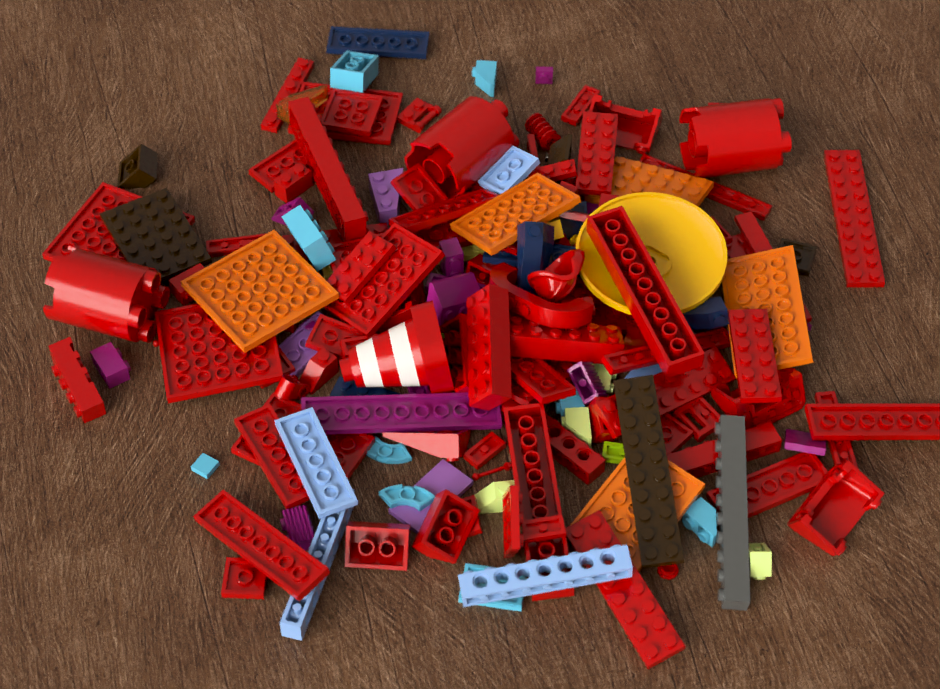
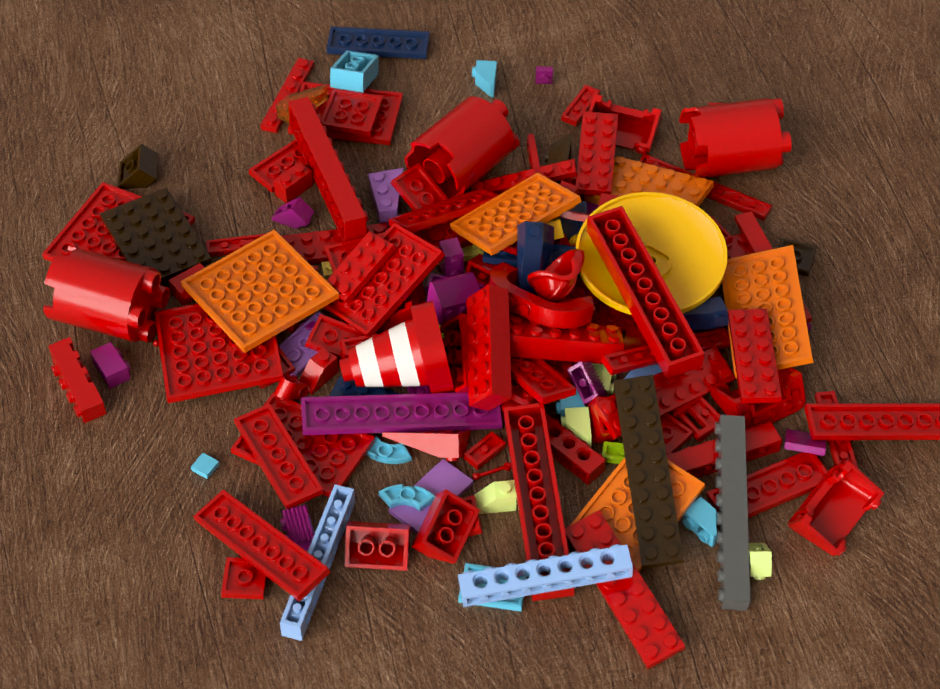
light blue plate [275,407,358,519] -> none
medium azure brick [281,205,336,272] -> none
red plate [397,98,442,133] -> none
light blue plate [478,146,540,195] -> none
red plate [502,485,524,558] -> none
red plate [521,514,566,544] -> none
red piece [525,113,561,150] -> none
red plate [657,564,679,580] -> none
red plate [824,150,885,287] -> none

